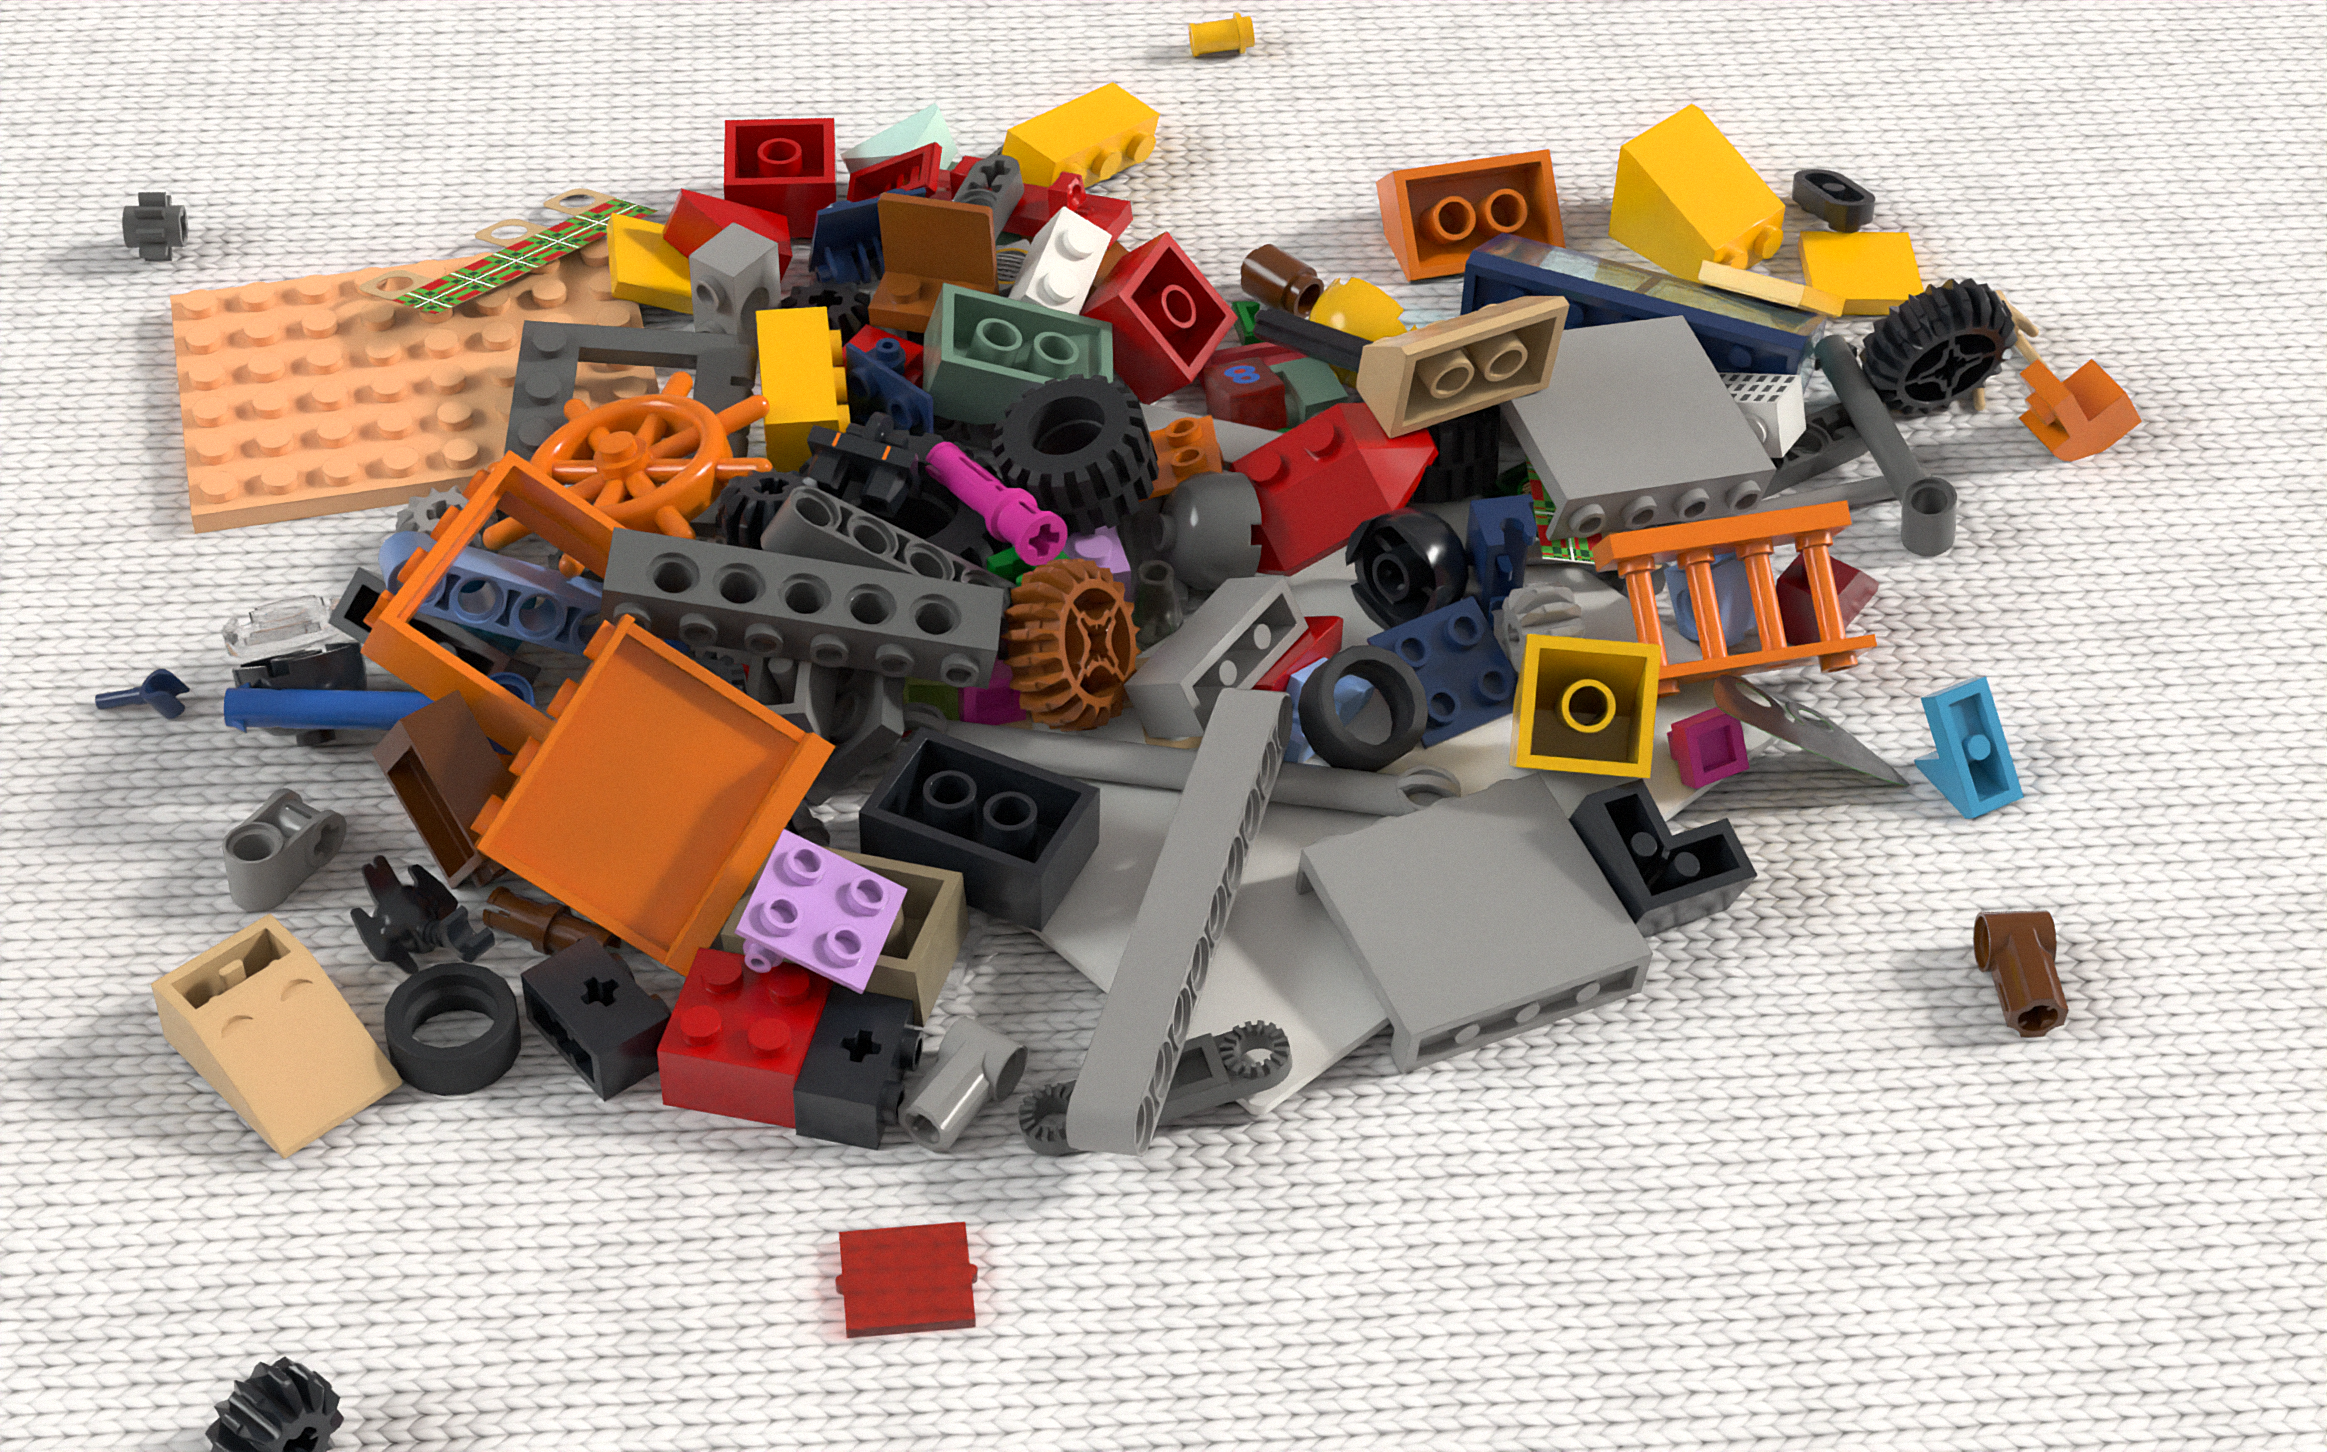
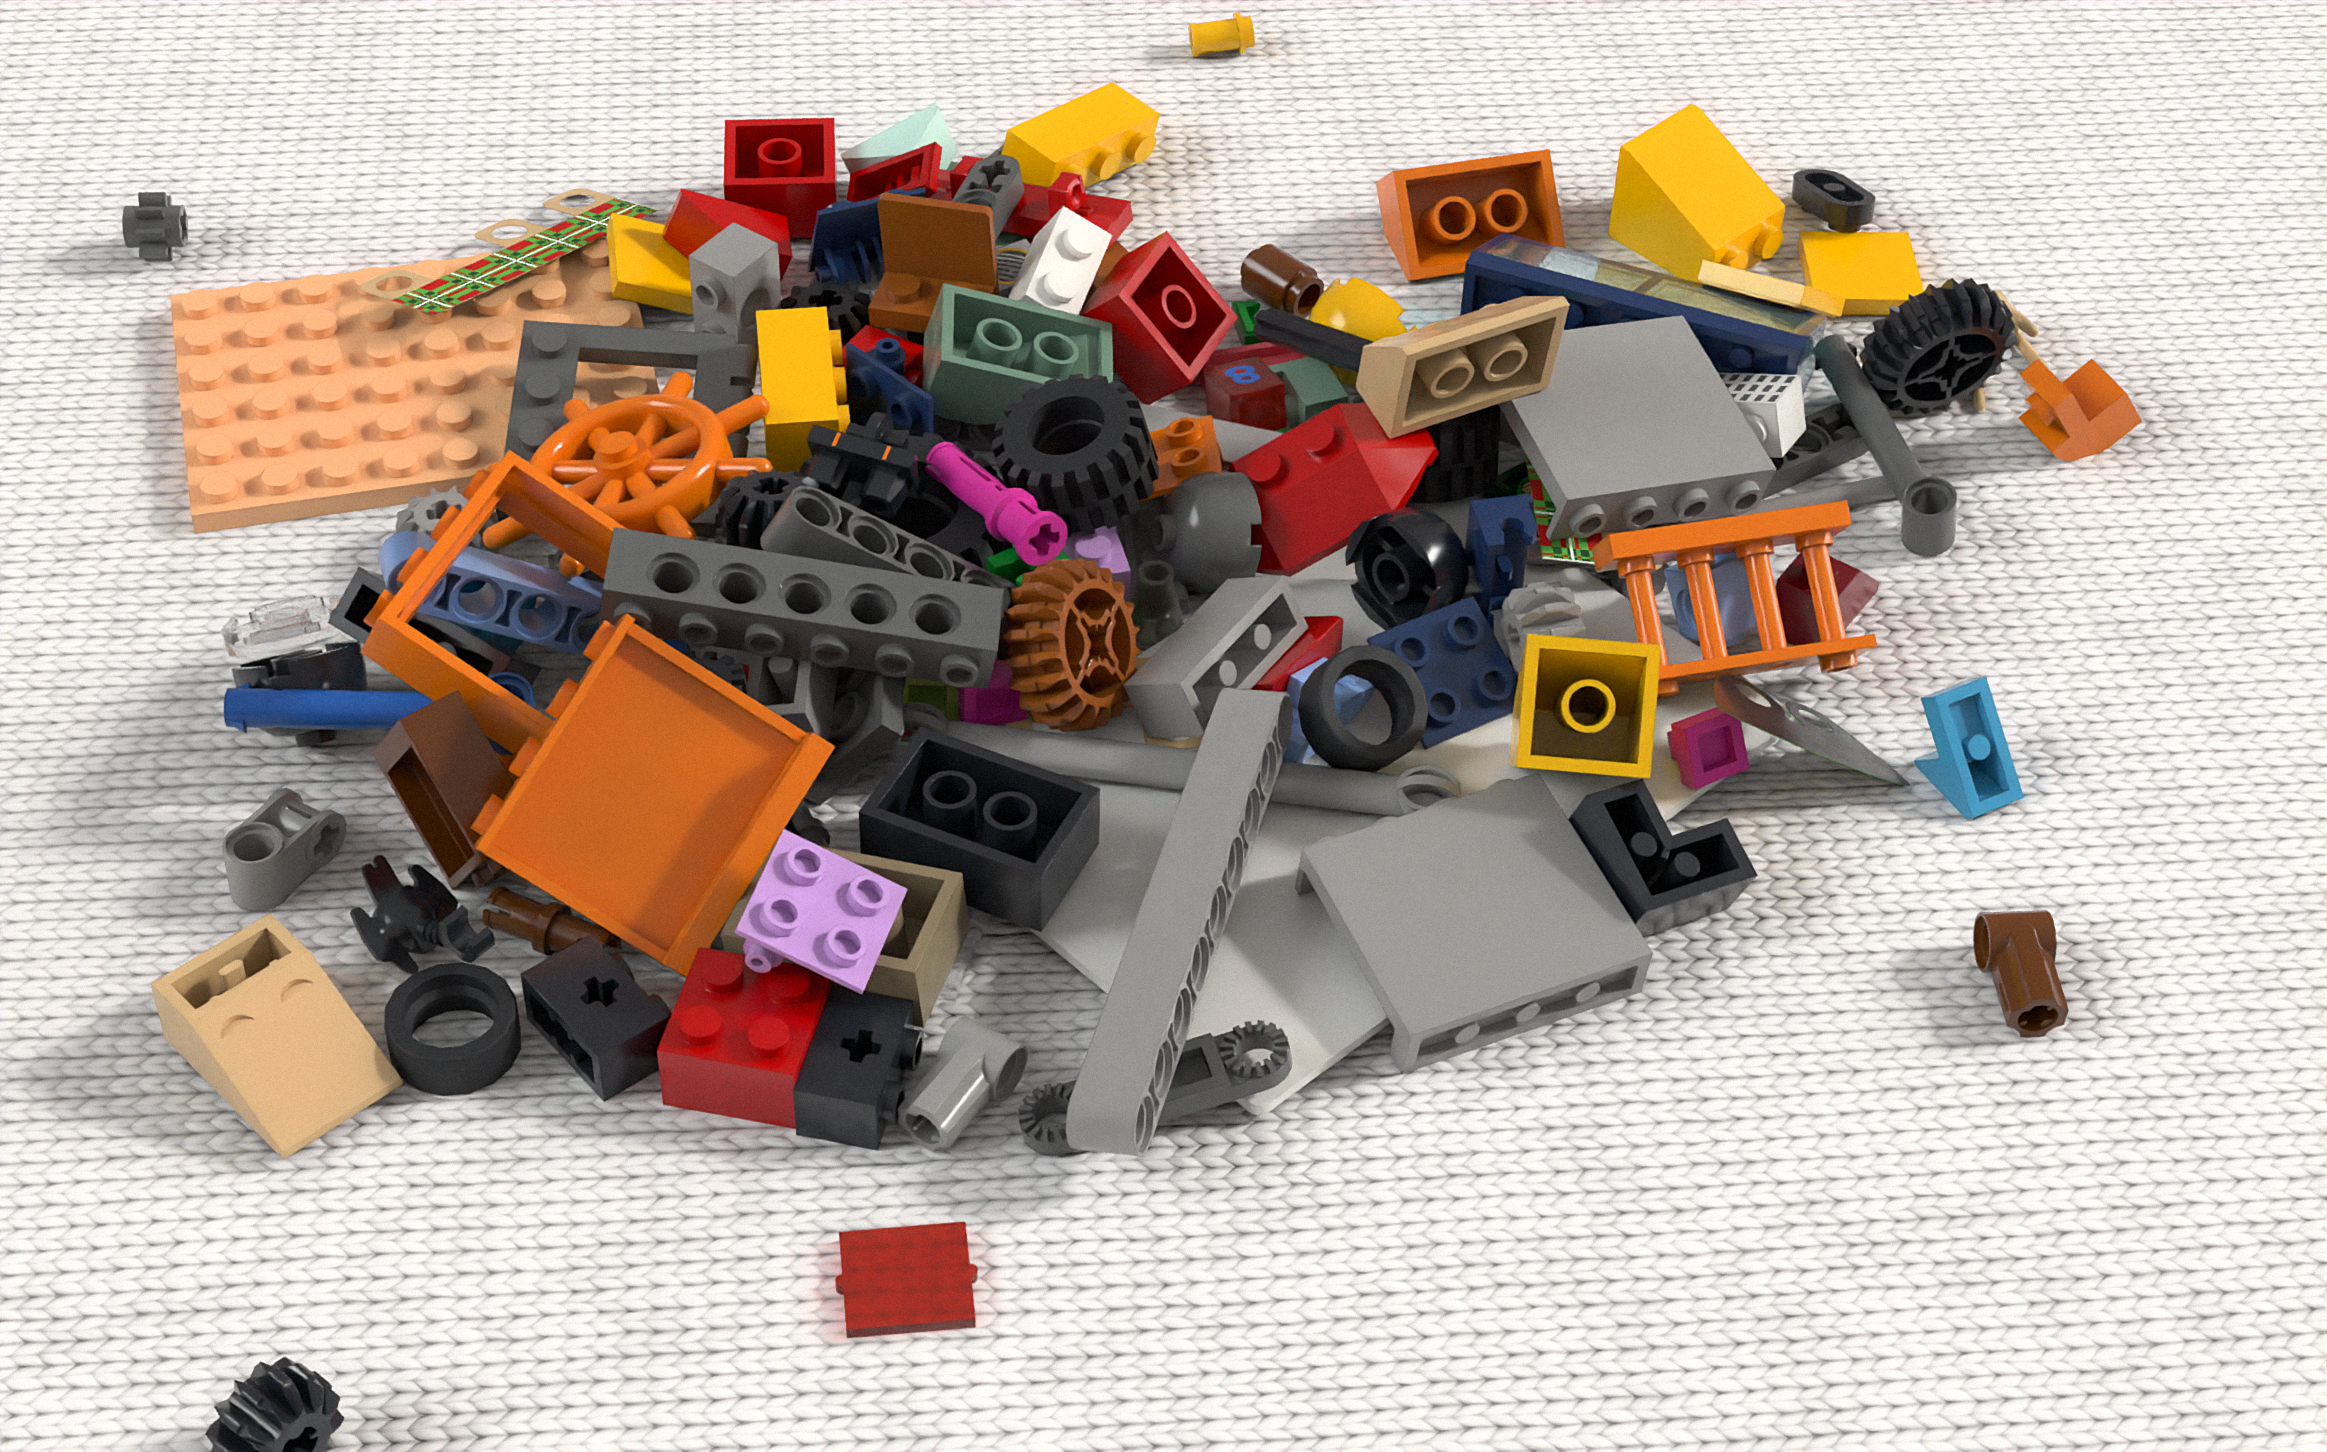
dark blue hand [95,669,190,719] -> none

